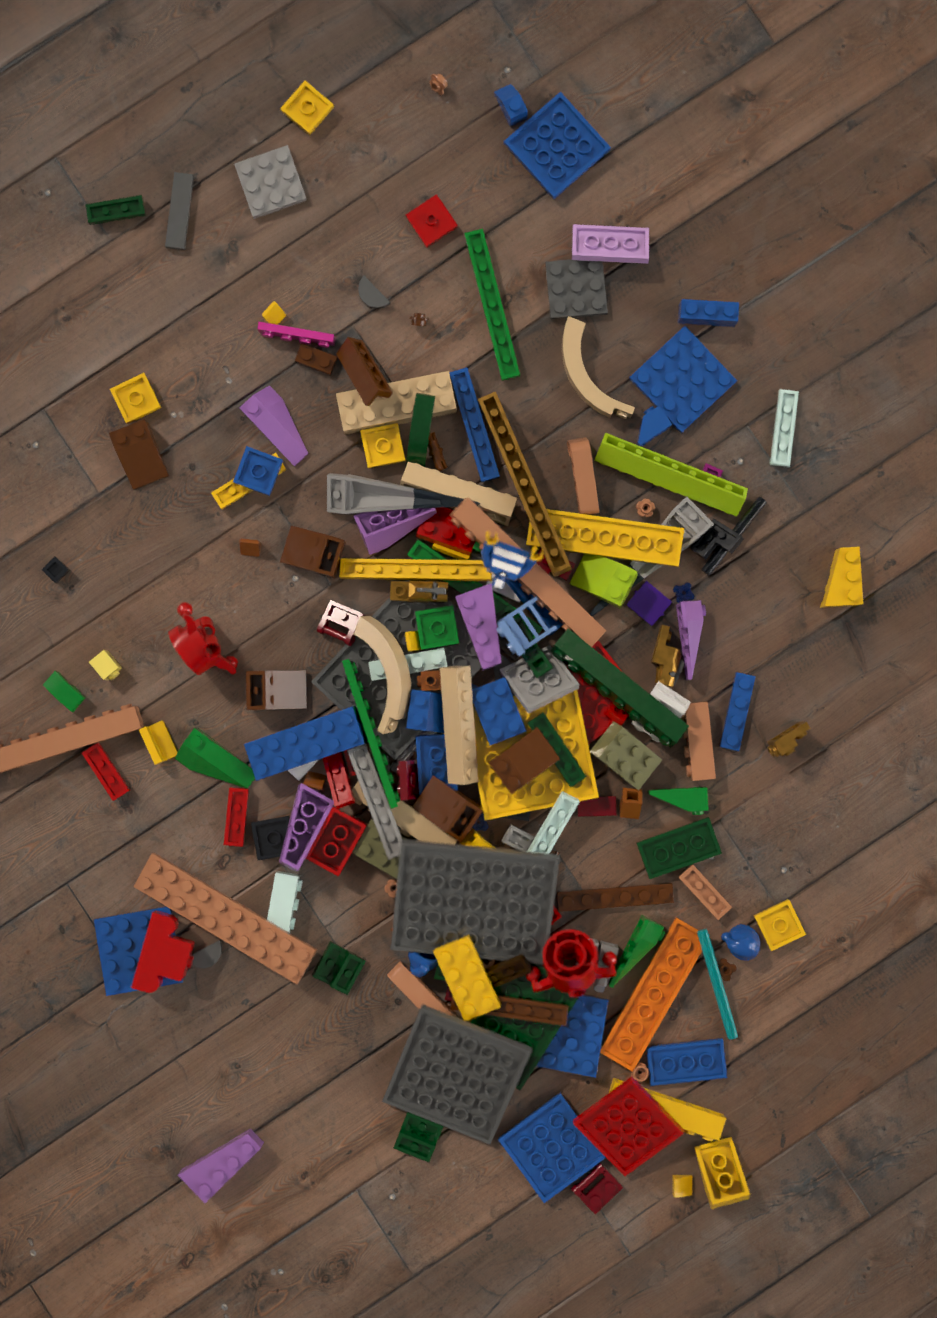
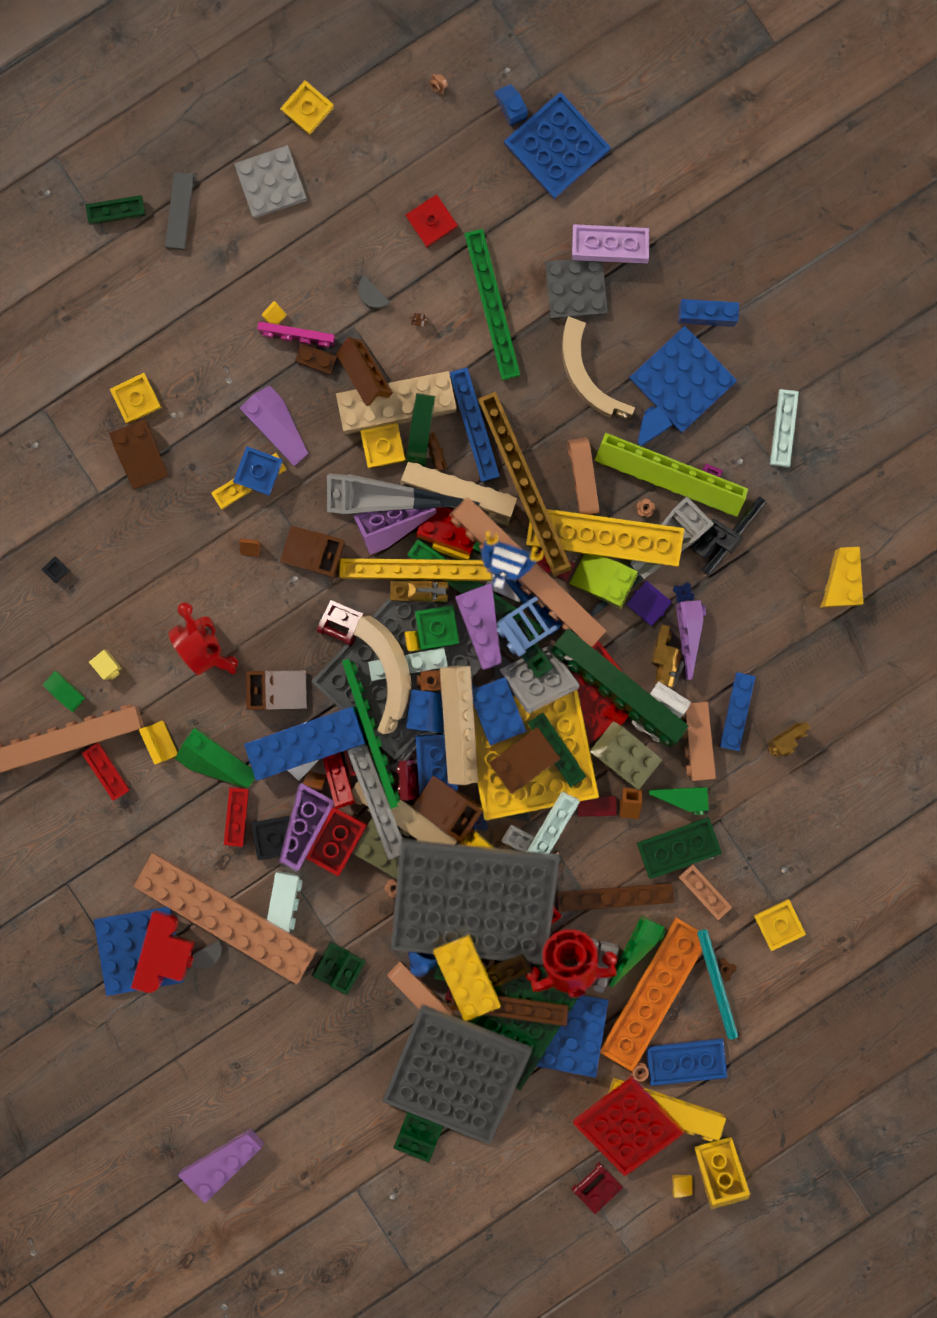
blue plate [498,1092,606,1203] -> none
blue piece [721,924,761,961] -> none

